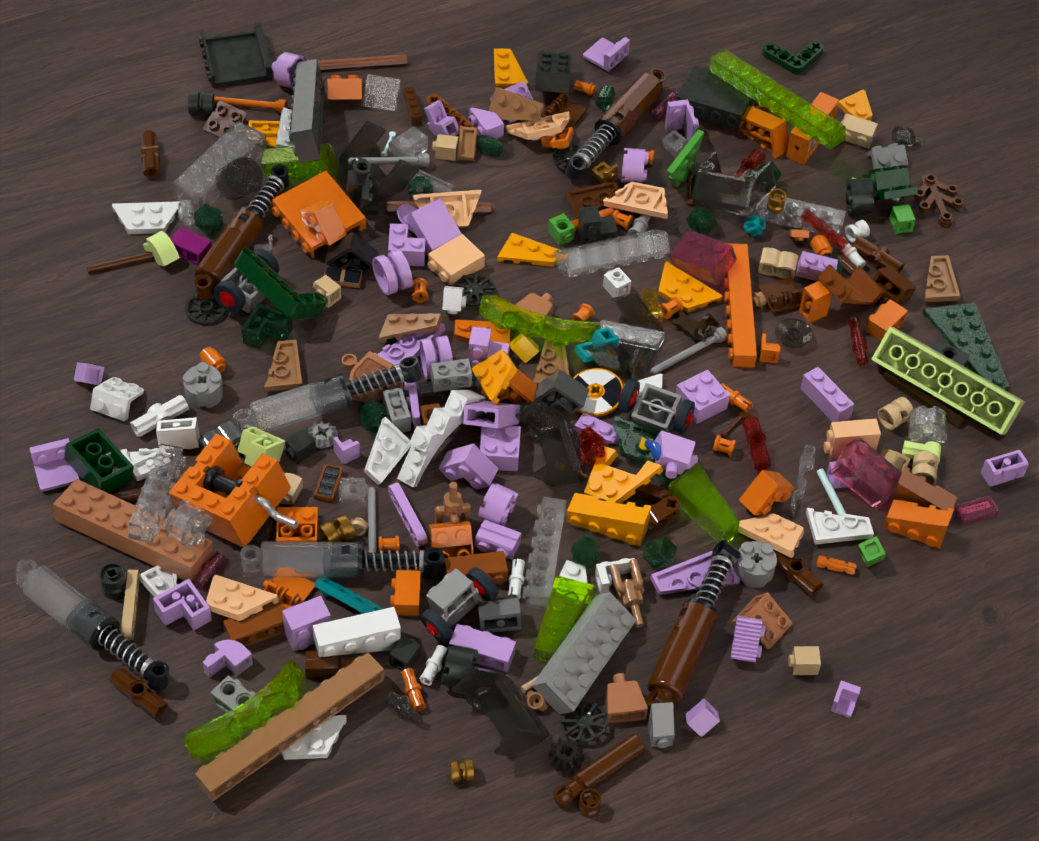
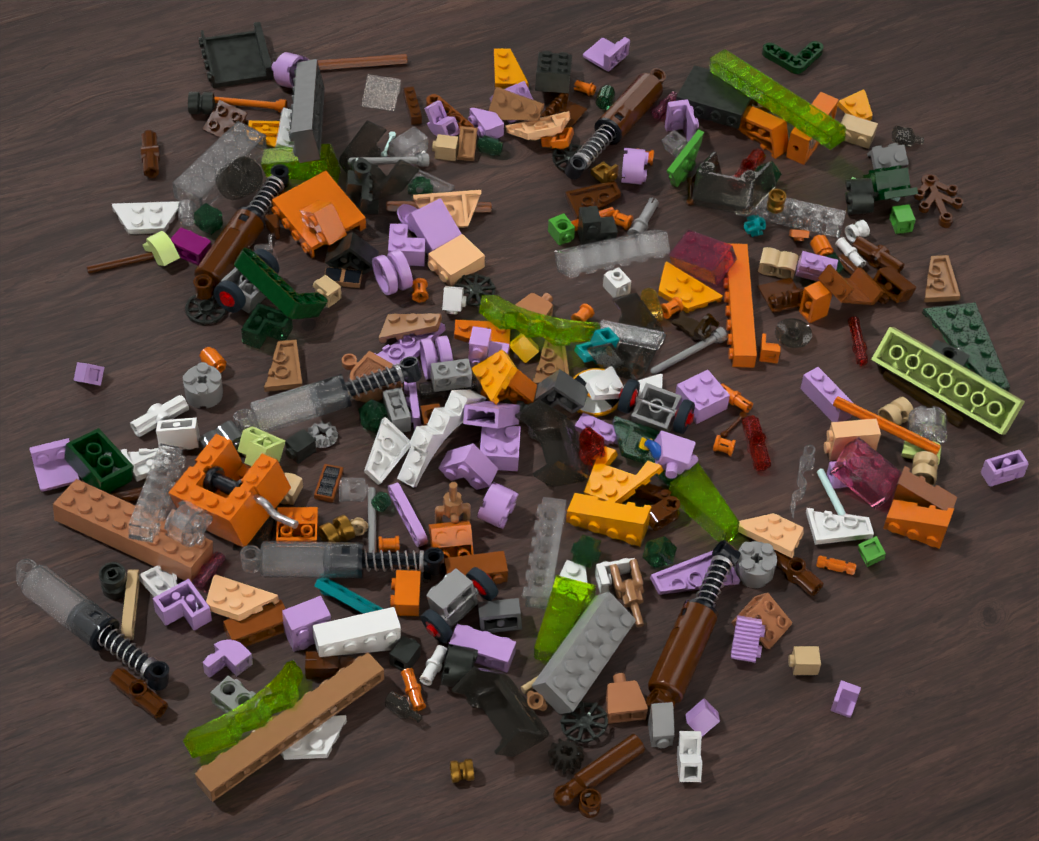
white bracket [90,377,144,421] -> none
orange hinge [263,567,315,609] -> none
orange slope [327,75,362,100] -> none
lavender panel [333,437,360,465] -> none
lavender brick [475,519,522,560] -> none
light orange wing [497,233,561,267] -> none
white pin [507,559,525,600] -> none
light nougat wing [603,181,668,219] -> none
clear green brick [686,207,718,235] -> none
orange brick [739,470,795,516] -> none
medium nougat plate [752,292,767,309] -> none
clear red pin [801,209,849,251] -> none
orange brick [866,299,908,341] -> none
tan panel [876,447,911,475] -> none
clear pink tile [954,495,999,524] -> none
none -> reddish brown slope [264,214,280,240]
none -> clear green bush [371,492,391,512]
none -> white wing [585,366,624,400]
none -> white brick [677,731,702,782]
none -> orange axle [833,396,941,455]

